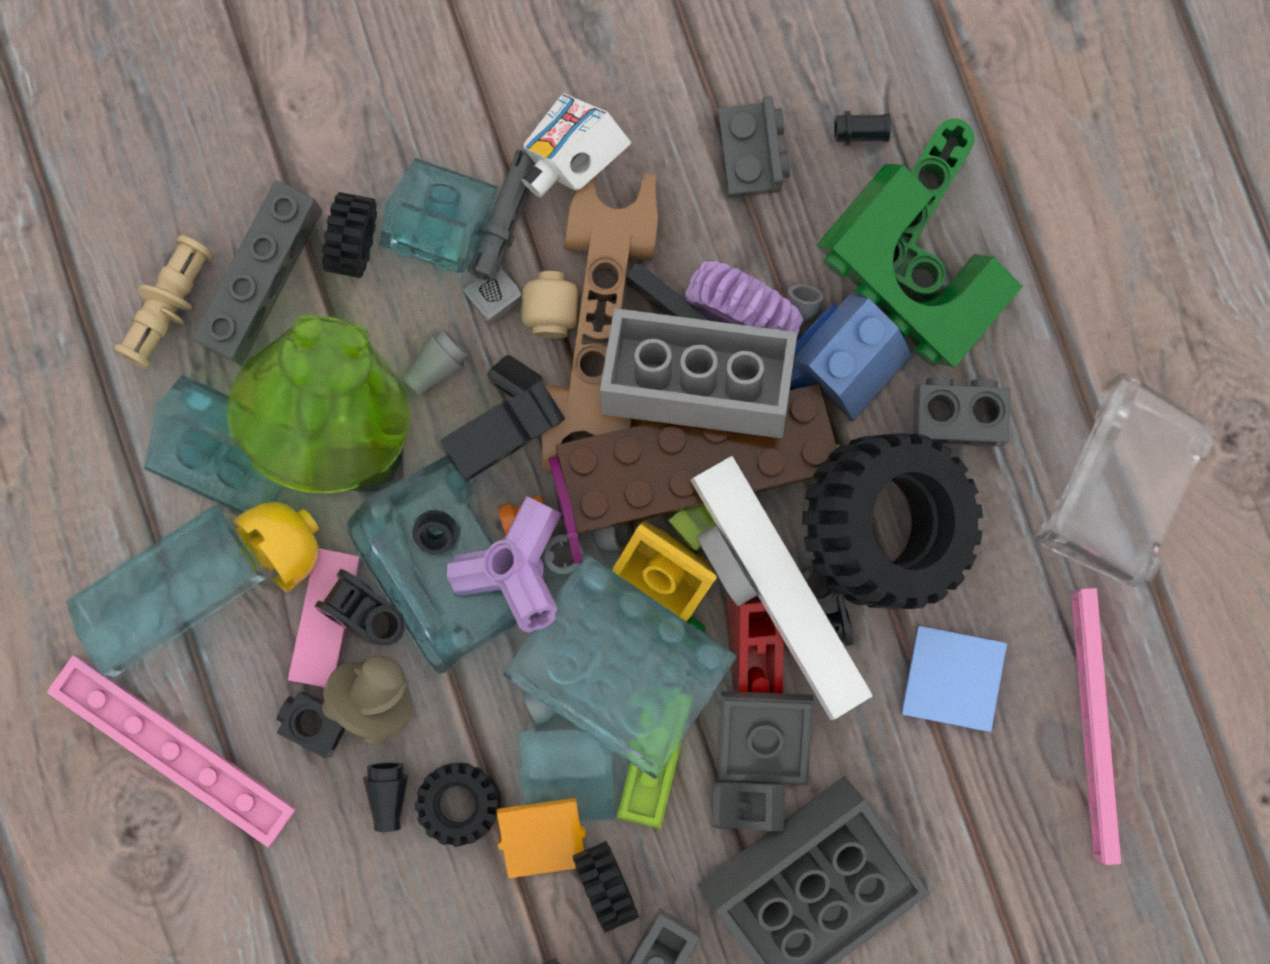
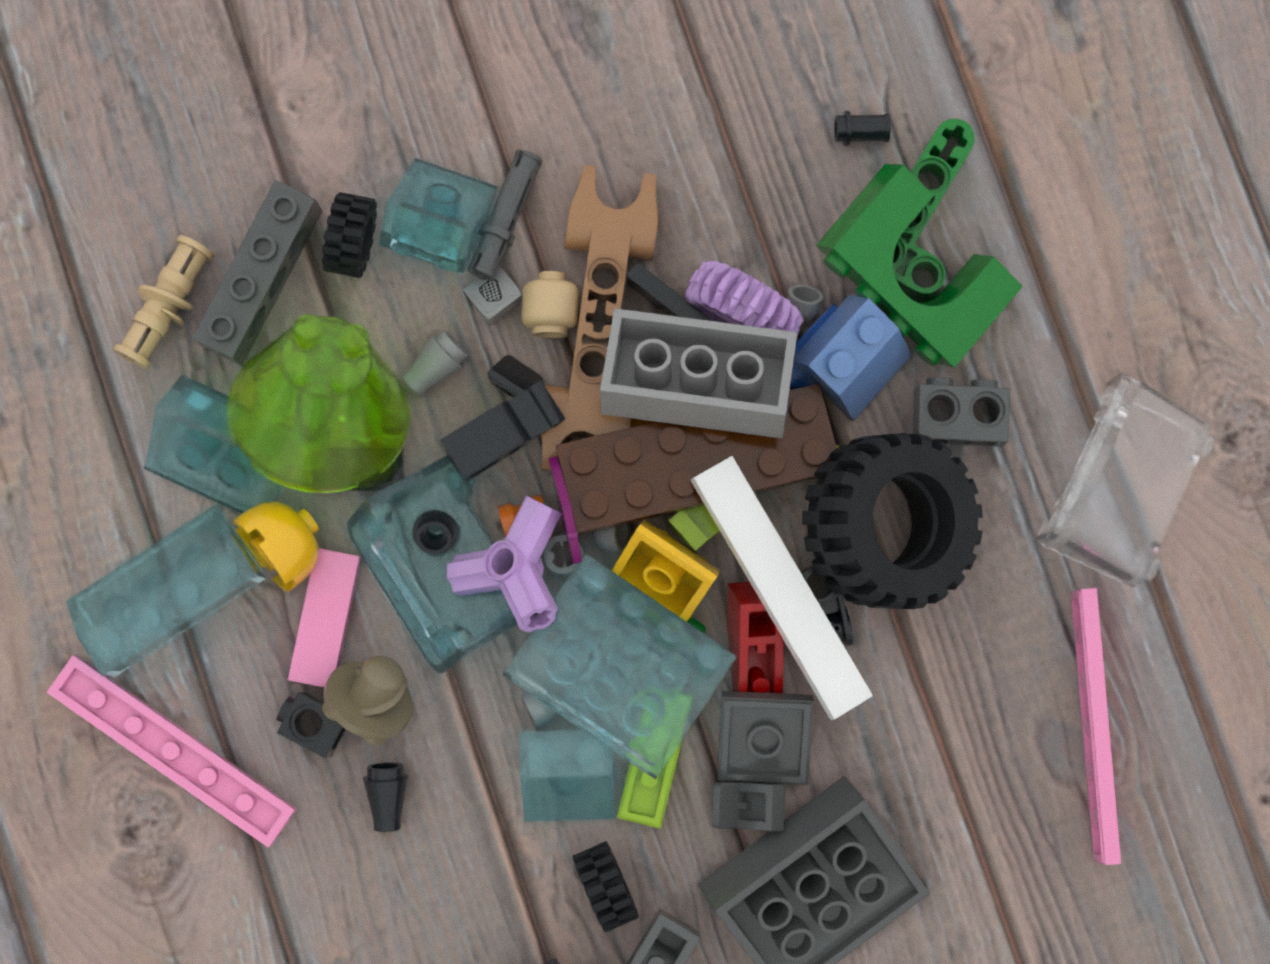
black piece [314,569,405,646] -> none
black tyre [415,762,499,847] -> none
light orange piece [497,797,586,879] -> none
white torso [521,93,631,198] -> none
light grey beam [697,524,758,607] -> none
dark grey bracket [718,96,790,198] -> none
light blue tile [900,626,1007,732] -> none

